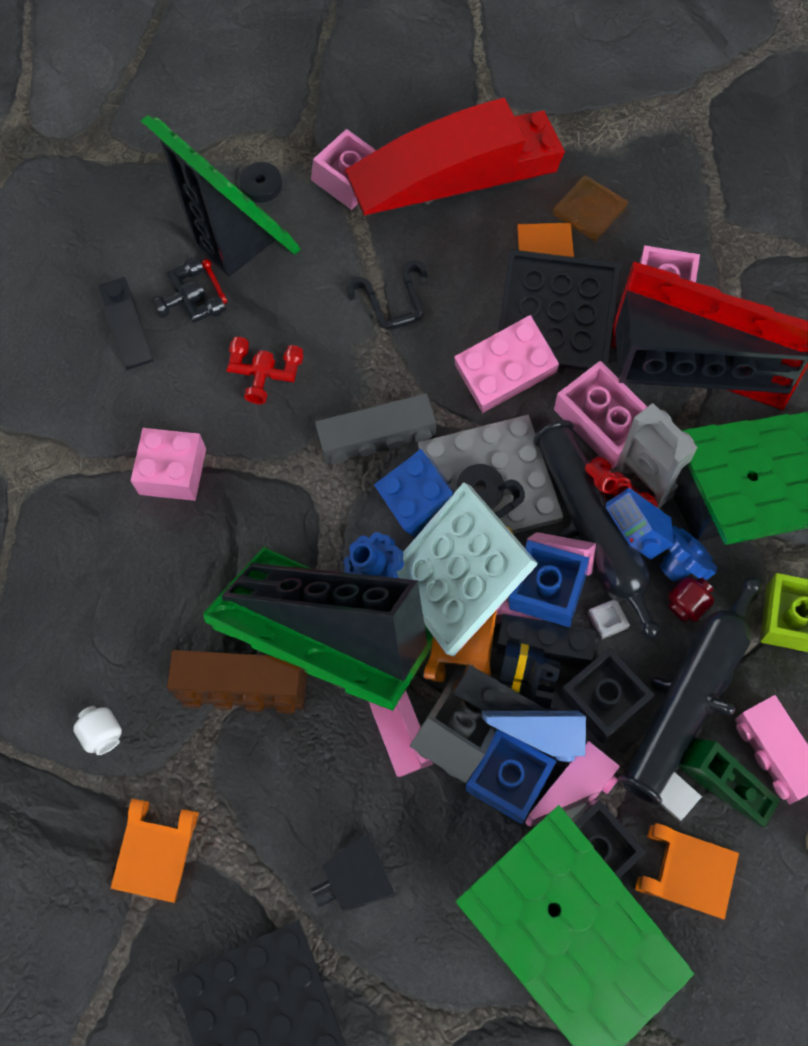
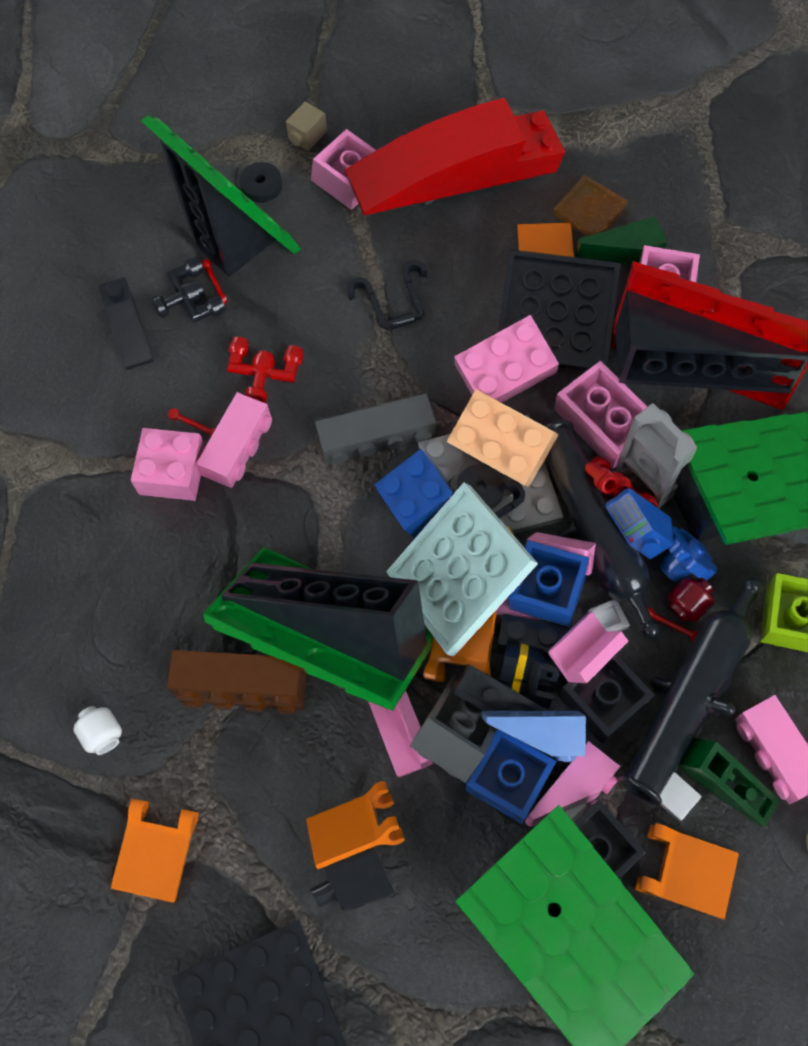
blue plant [343,532,404,578] -> none
none -> red hinge [168,408,216,437]
none -> bright pink brick [196,392,272,488]
none -> dark tan brick [286,101,328,151]
none -> orange flag [306,781,405,870]
none -> light nougat brick [447,389,558,487]
none -> bright pink panel [548,613,628,683]
none -> dark green slope [575,216,667,265]
none -> red hinge [647,607,698,642]

